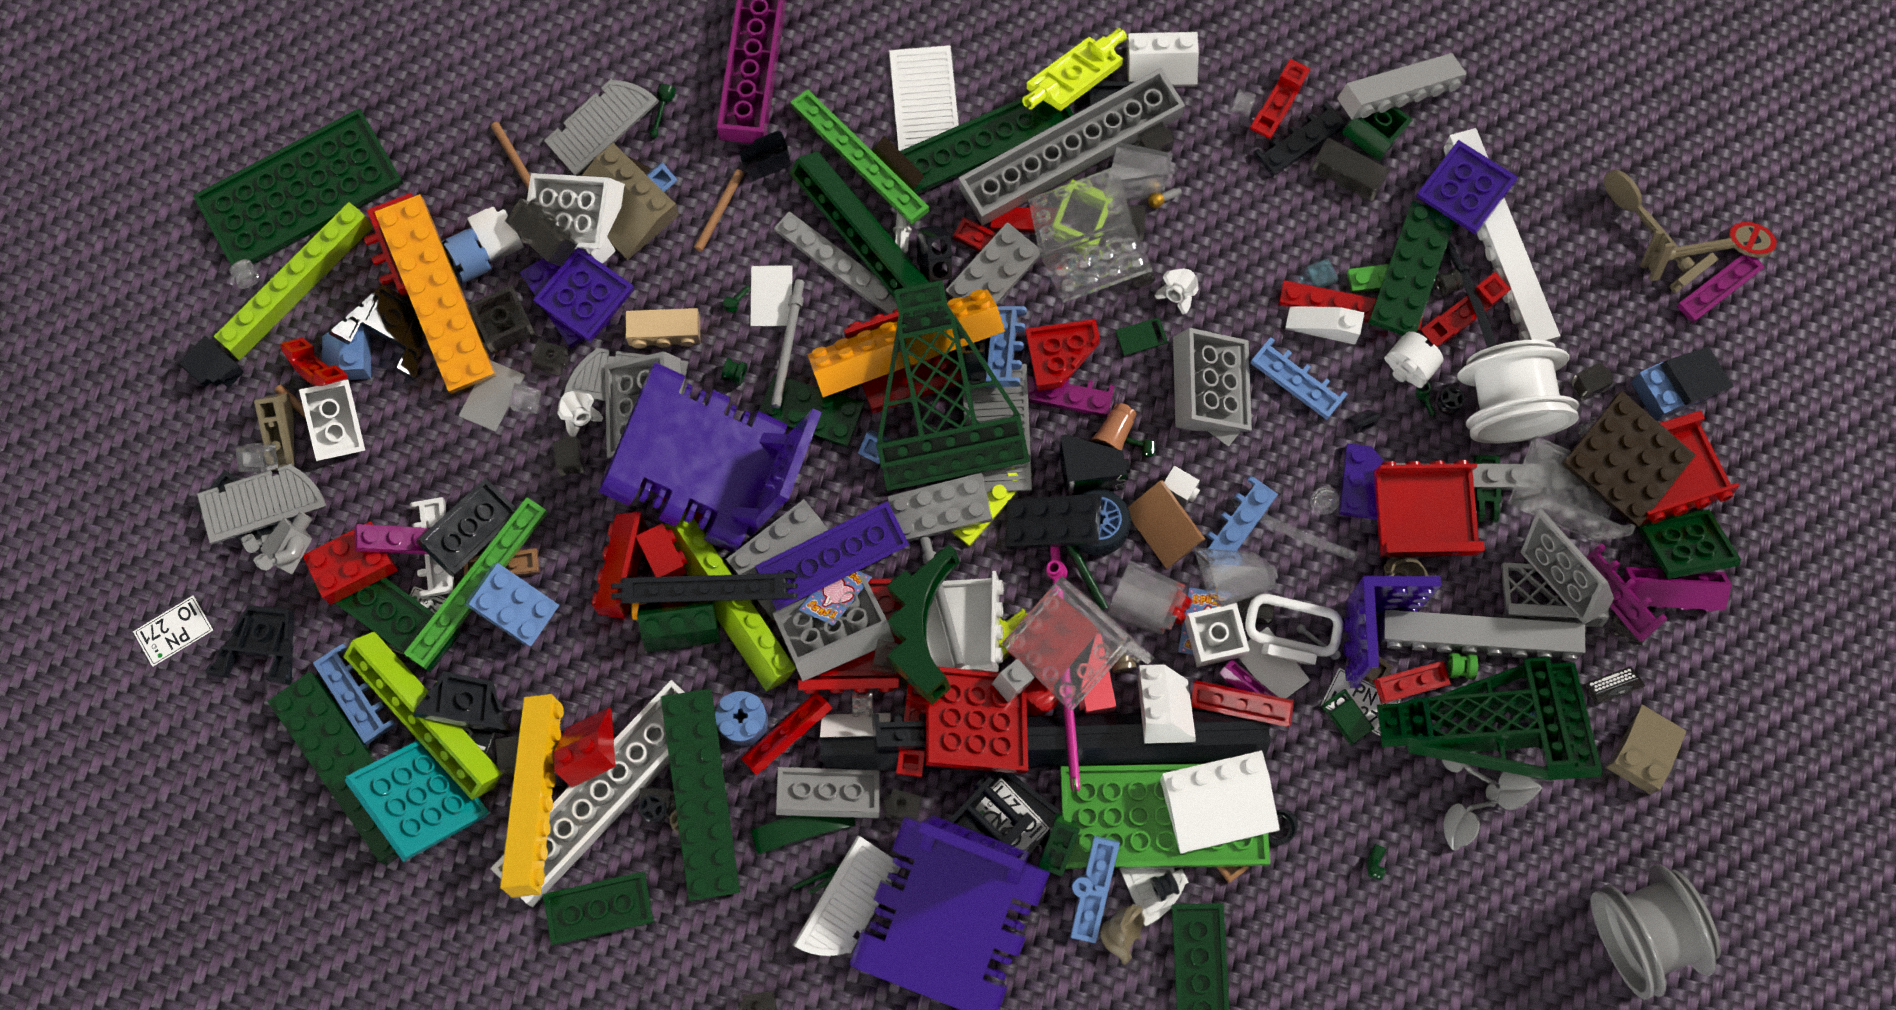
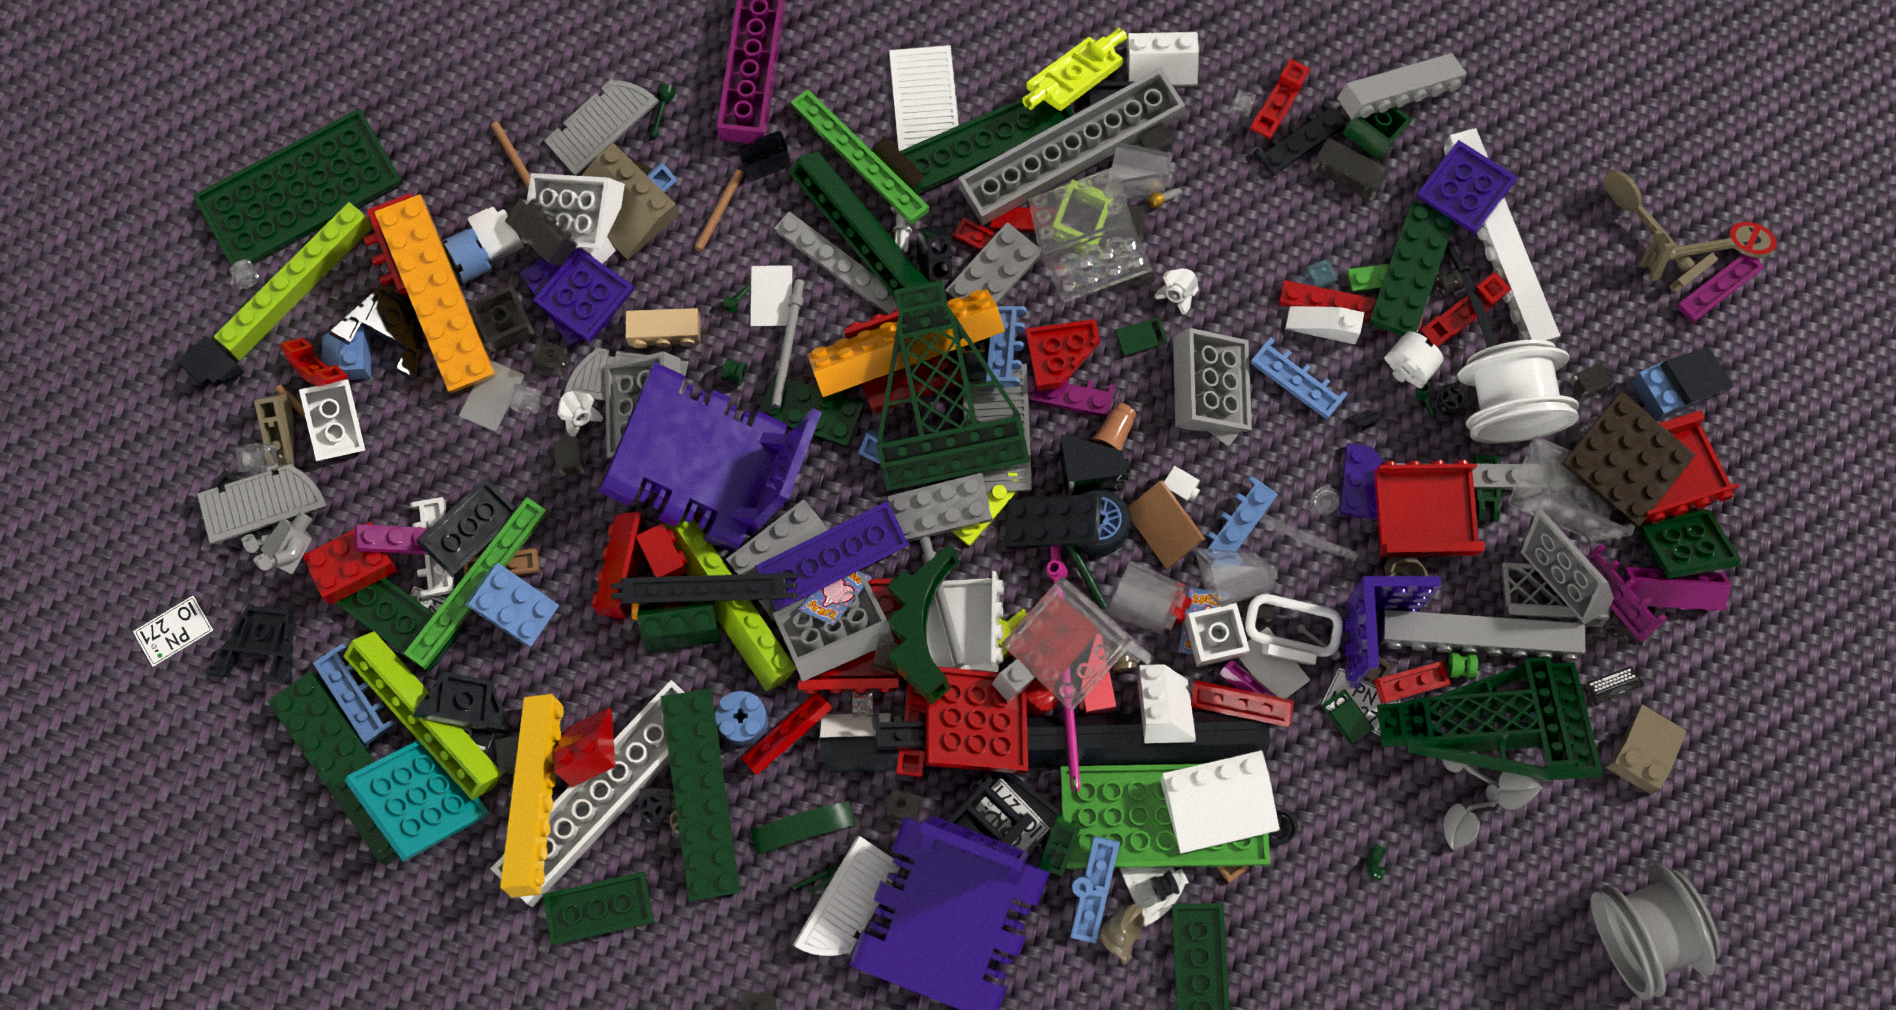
light grey plate [776,767,879,818] -> none
dark green hand [1125,437,1156,457] -> none

